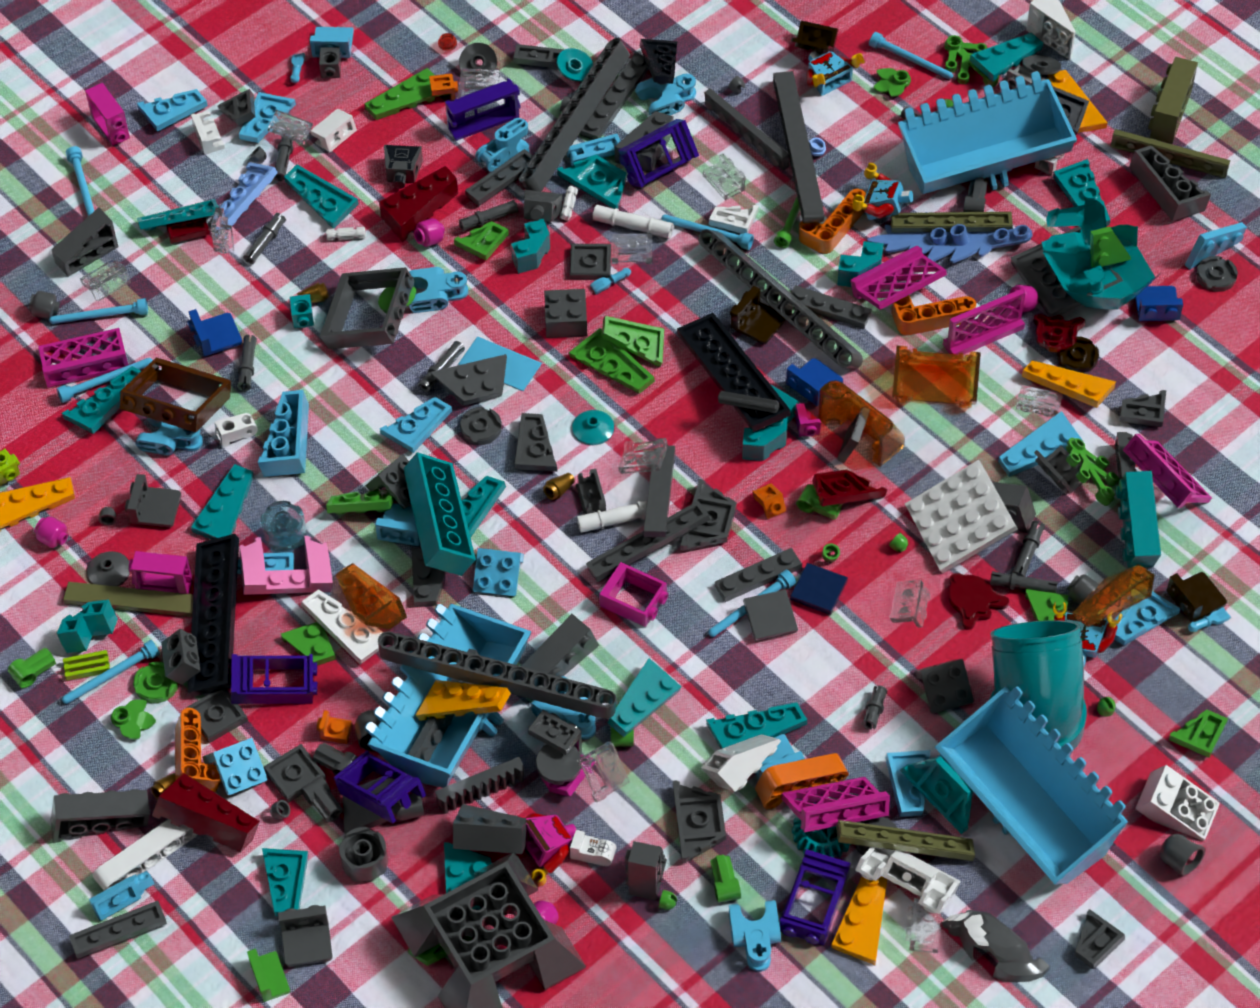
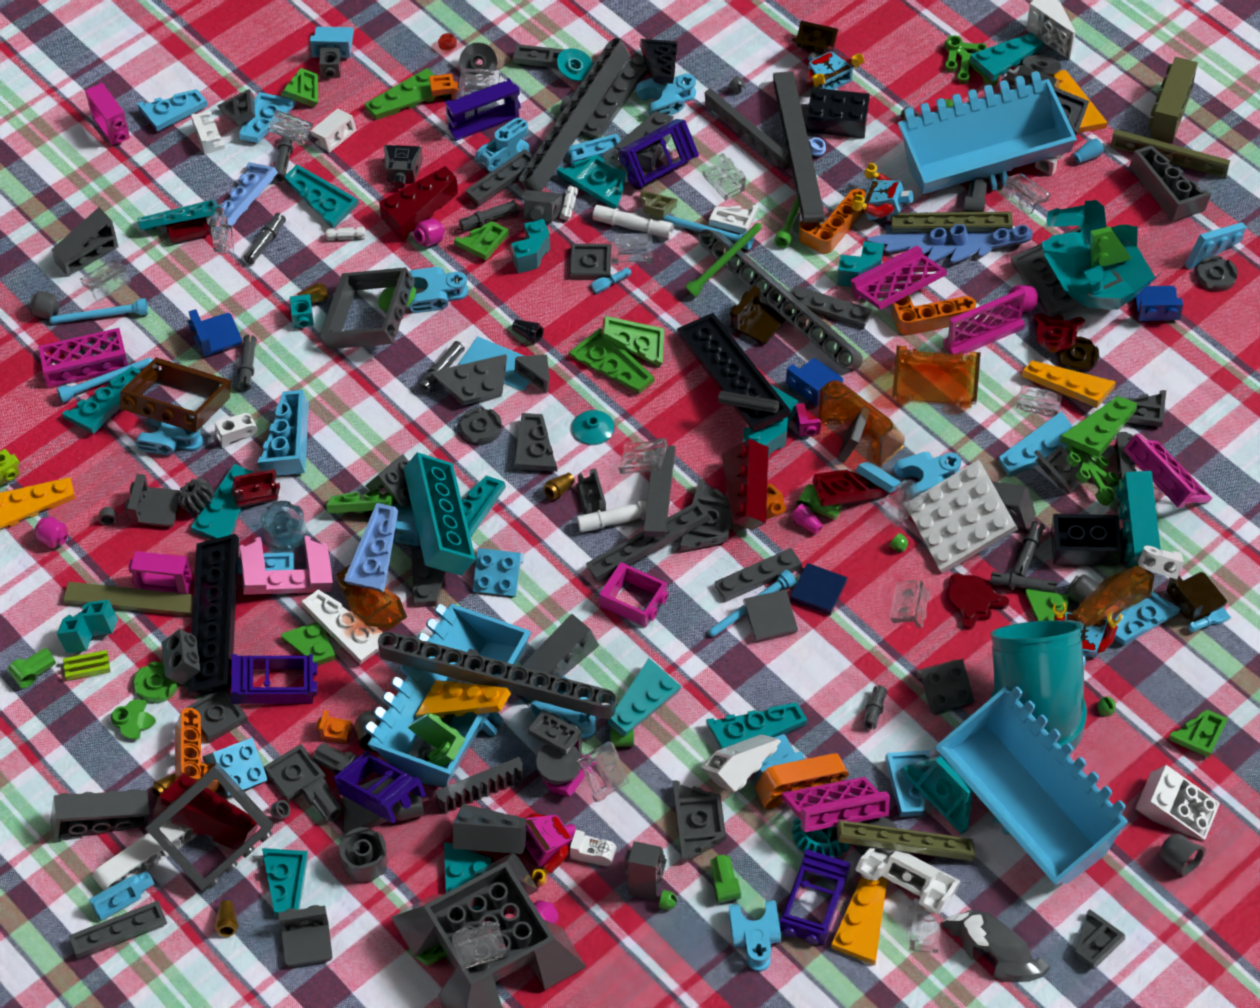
medium azure piece [62,640,160,704] -> none
medium azure piece [65,146,95,216] -> none
dark grey dish [87,551,131,587] -> none
bright green panel [247,948,290,1002] -> none
dark grey hinge [249,146,267,164] -> none
medium azure piece [290,53,305,83] -> none
medium azure wing [380,397,452,453] -> none
dark grey piece [544,289,588,338] -> none
bright green hinge [822,543,840,563] -> none
medium azure piece [869,32,953,80] -> none
bright green plate [874,68,911,97] -> none
teal wing [1052,159,1110,226] -> none
none -> dark grey window [145,763,274,890]
none -> dark grey gear [177,477,215,514]
none -> pearl gold cone [215,900,239,937]
none -> dark red hinge [231,469,280,507]
none -> bright green wing [281,68,318,107]
none -> light blue wing [344,503,398,593]
none -> bright green bracket [408,713,465,767]
none -> clear bracket [452,921,507,970]
none -> black cone [512,319,544,342]
none -> dark grey slope [515,355,550,393]
none -> clear plate [603,148,621,167]
none -> olive wing [640,190,678,219]
none -> bright green piece [685,223,762,298]
none -> dark red wedge [721,439,769,530]
none -> dark pink cone [791,504,823,535]
none -> black brick [806,88,870,138]
none -> medium azure tile [856,461,902,493]
none -> clear bracket [879,479,928,528]
none -> medium azure piece [893,452,961,500]
none -> clear bracket [1001,173,1051,215]
none -> dark grey tile [1018,65,1060,88]
none -> black brick [1051,514,1122,566]
none -> bright green wing [1060,396,1138,457]
none -> medium azure cone [1073,138,1104,164]
none -> white leg [1138,546,1184,579]

